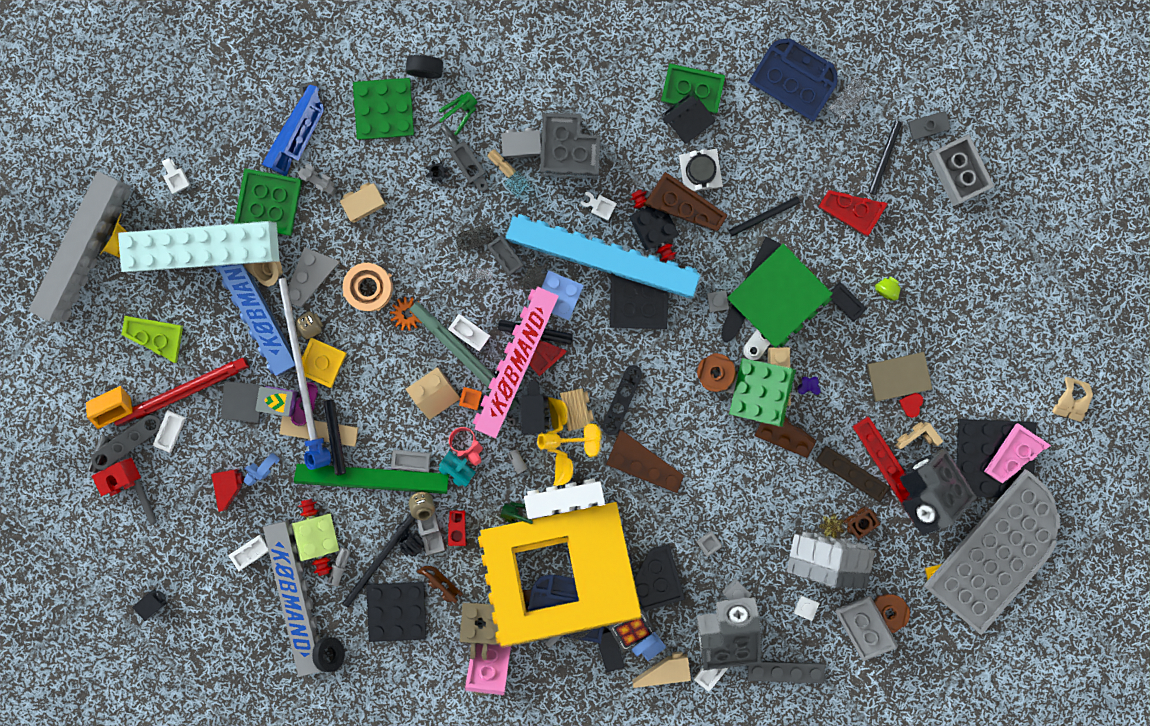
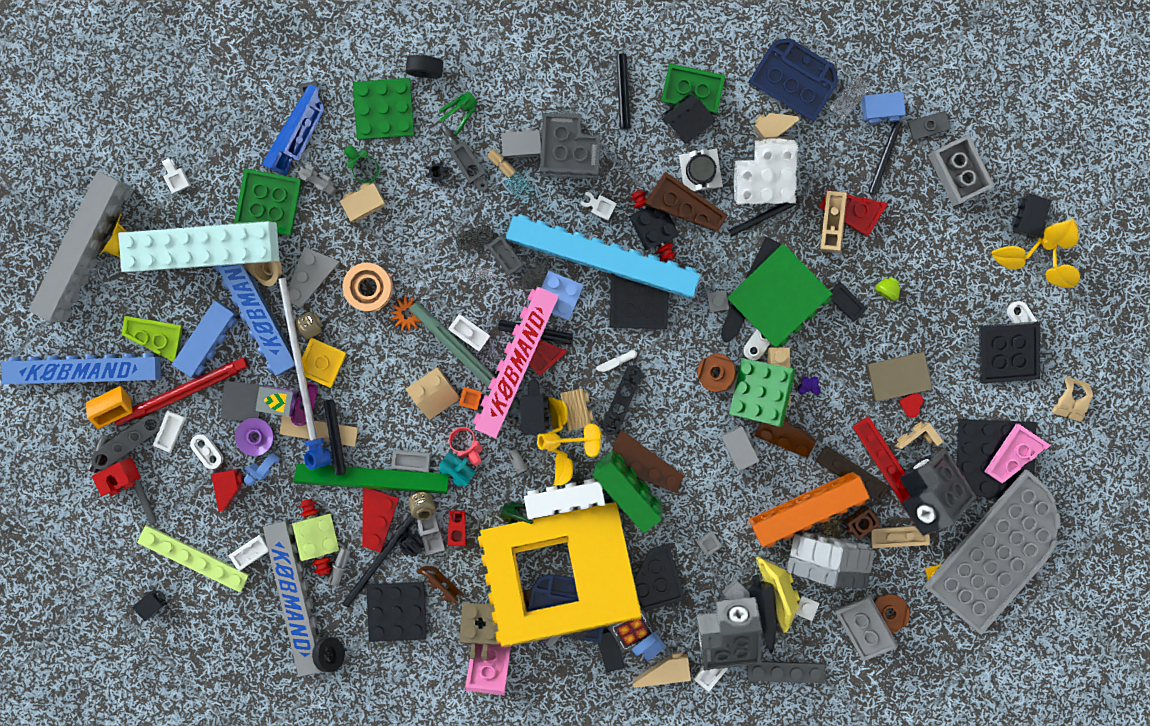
none -> medium blue brick [1,353,161,384]
none -> yellowish green plate [137,525,250,592]
none -> medium blue brick [172,300,238,377]
none -> white plate [190,434,223,469]
none -> medium lavender dish [235,418,274,456]
none -> green piece [344,145,379,183]
none -> red wing [362,488,399,553]
none -> green brick [593,450,663,534]
none -> white piece [596,350,637,372]
none -> black axle [616,53,630,130]
none -> light grey brick [720,426,760,471]
none -> white piece [732,136,798,204]
none -> orange brick [748,472,870,547]
none -> black piece [748,575,777,653]
none -> tan slope [753,113,800,137]
none -> light yellow wedge [756,556,800,633]
none -> tan slope [820,191,847,253]
none -> medium blue brick [861,91,906,124]
none -> tan plate [870,526,930,548]
none -> black plate [979,321,1040,384]
none -> yellow plant [991,218,1080,288]
none -> white plate [1007,301,1037,323]
none -> black brick [1011,194,1052,239]

